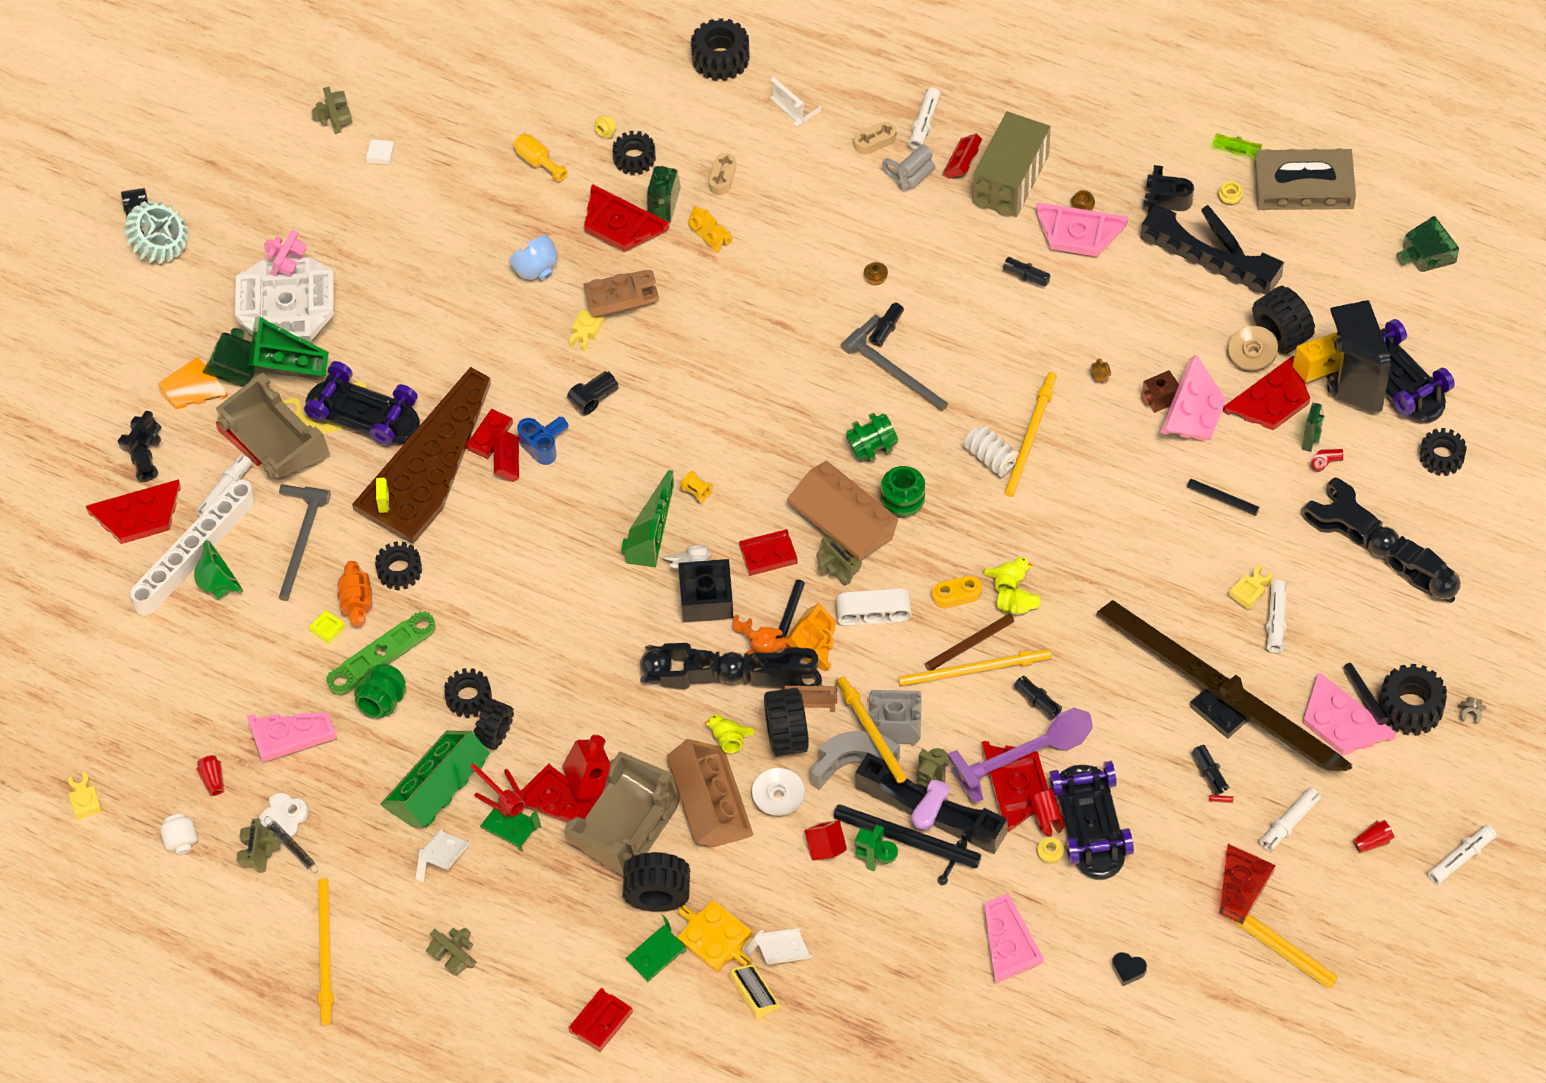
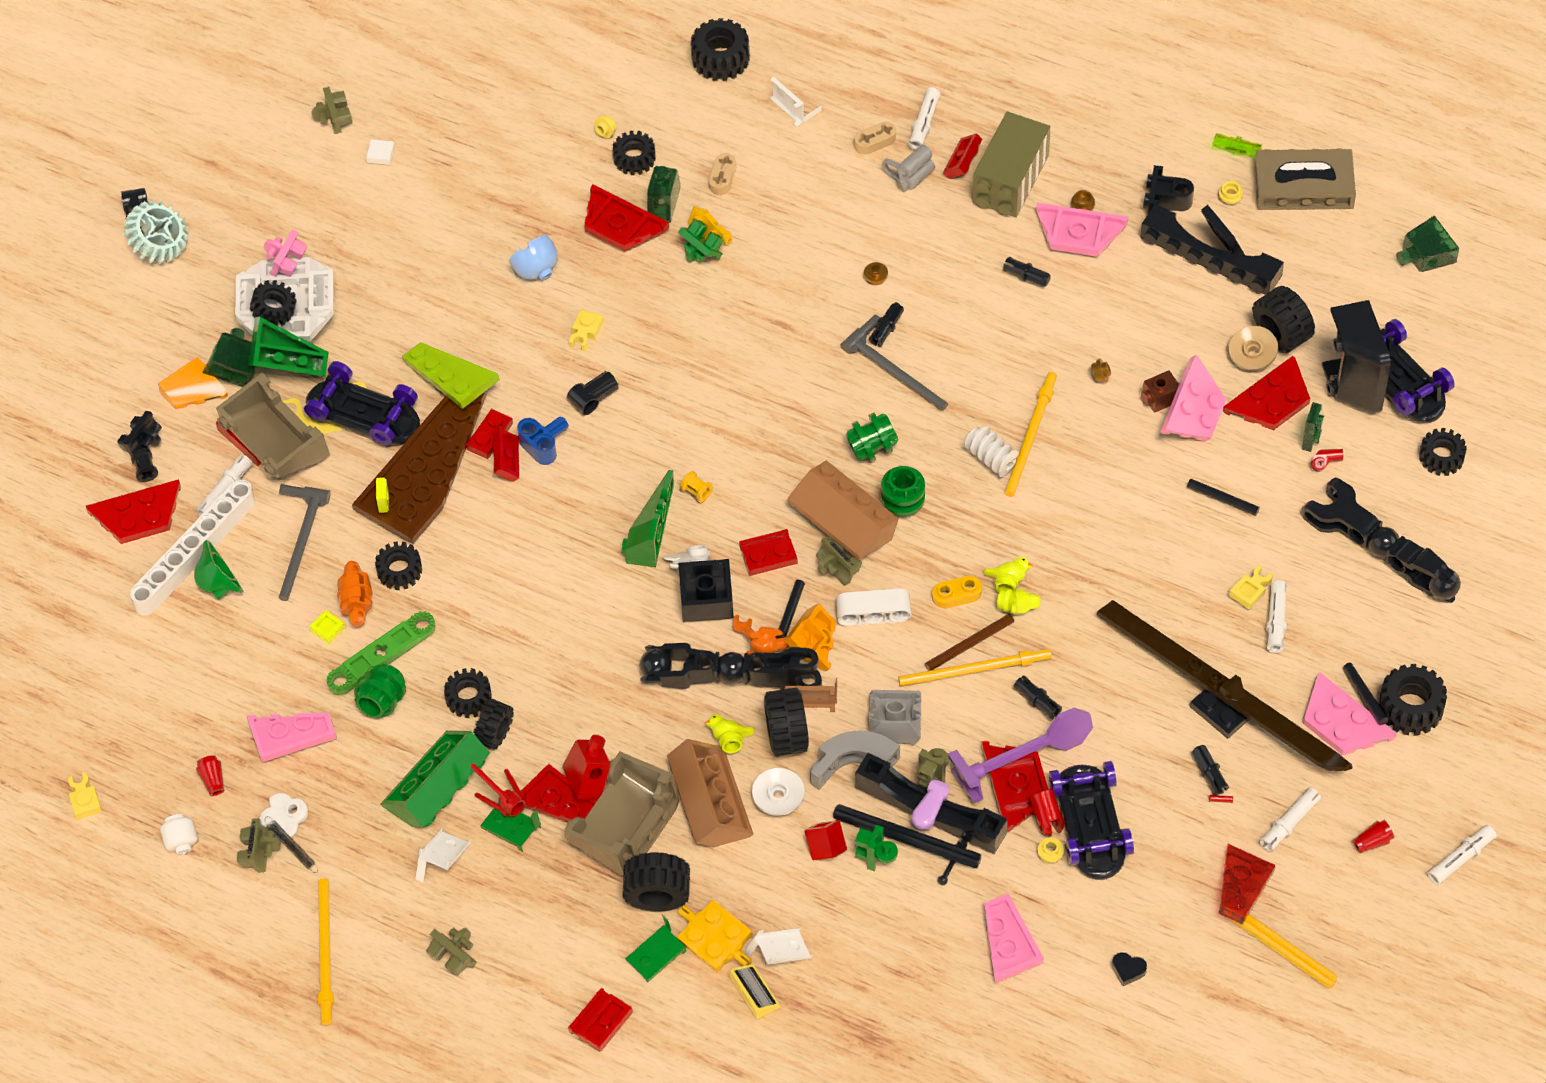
yellow piece [513,133,568,182] -> none
medium nougat plate [583,270,659,317] -> none
yellow bar [837,676,907,783] -> none
yellow brick [1293,332,1341,382] -> none
dark tan plate [1460,697,1487,723] -> none
none -> black tyre [250,280,297,326]
none -> lime wing [402,342,500,409]
none -> green hips [678,219,724,262]

